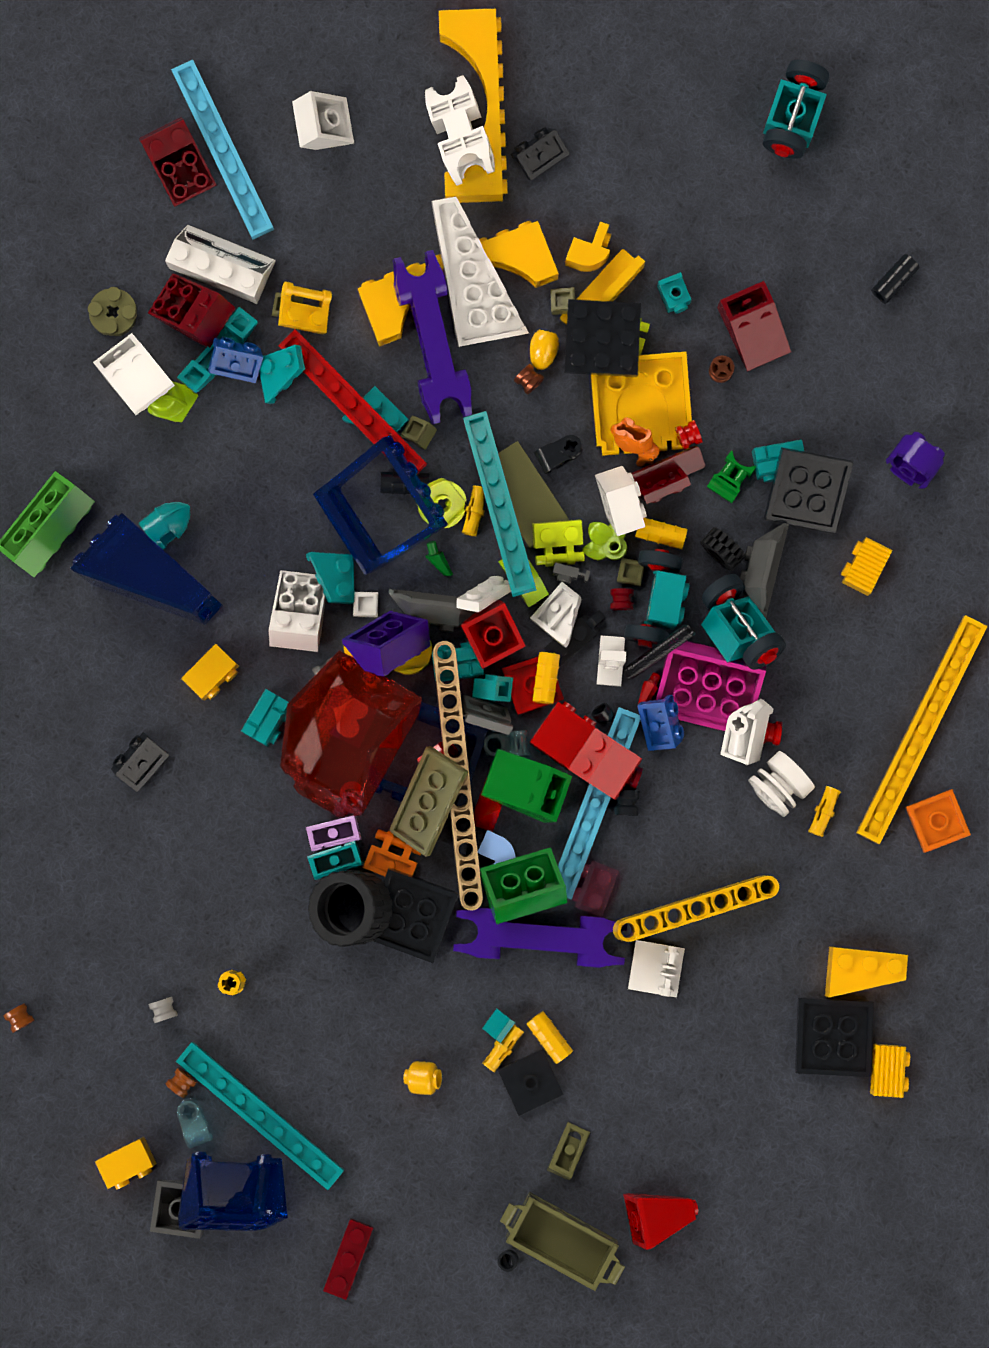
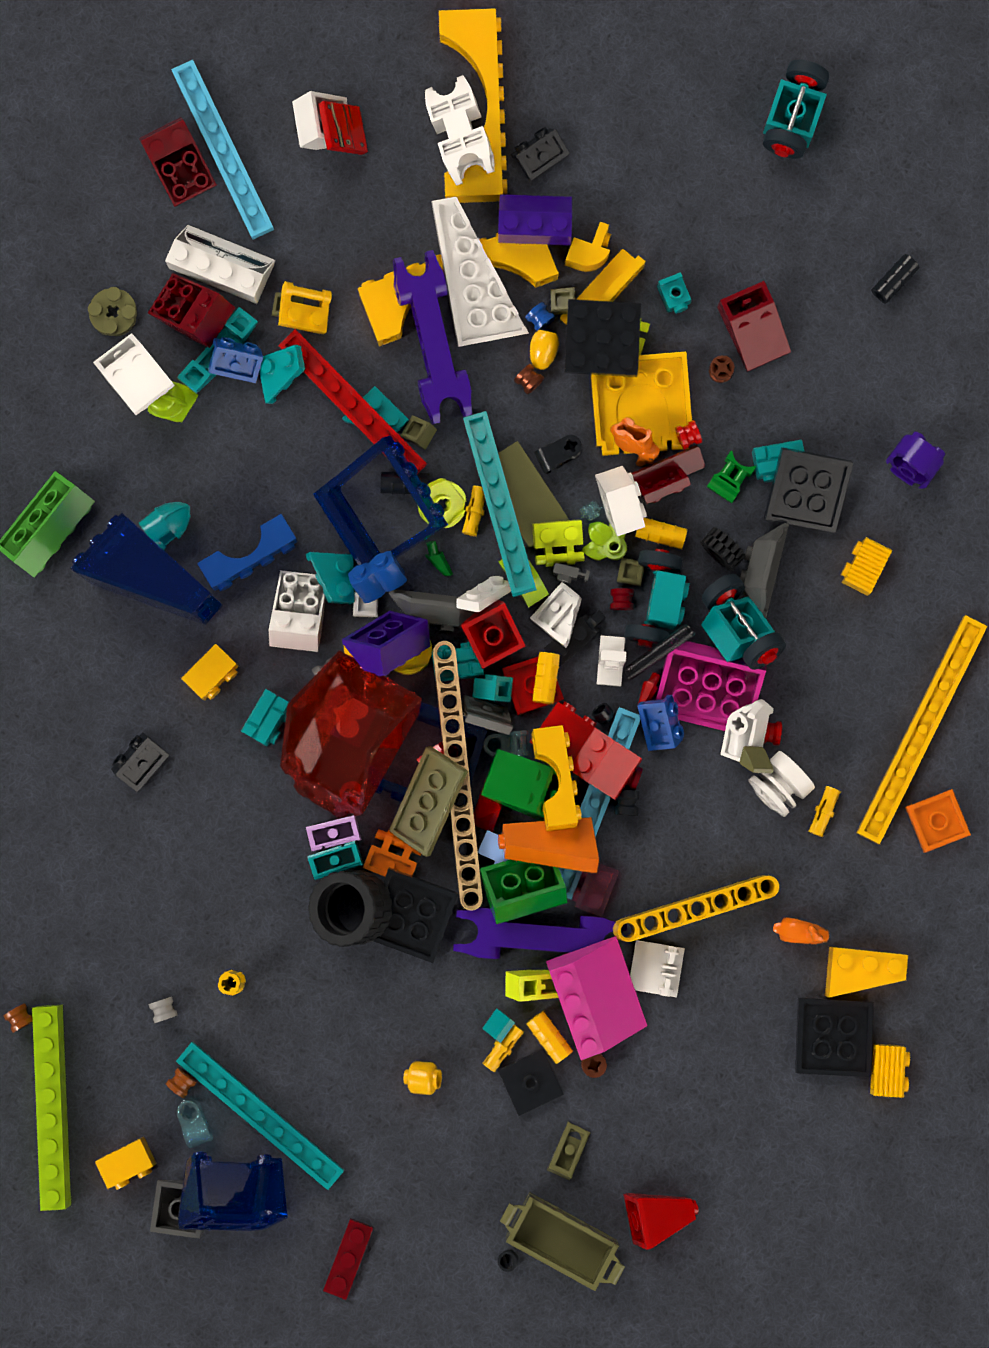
none -> lime brick [32,1005,71,1211]
none -> blue arch [197,514,298,592]
none -> red tile [318,101,368,155]
none -> blue brick [348,551,407,603]
none -> dark purple slope [498,194,572,245]
none -> orange slope [498,817,599,873]
none -> neon yellow slope [505,970,559,1002]
none -> blue wheel [525,302,556,331]
none -> yellow arch [531,725,581,831]
none -> dark pink slope [546,936,647,1060]
none -> clear light blue plate [579,501,602,521]
none -> copper wheel [581,1054,607,1078]
none -> olive slope [739,746,774,774]
none -> orange animal [773,917,830,944]

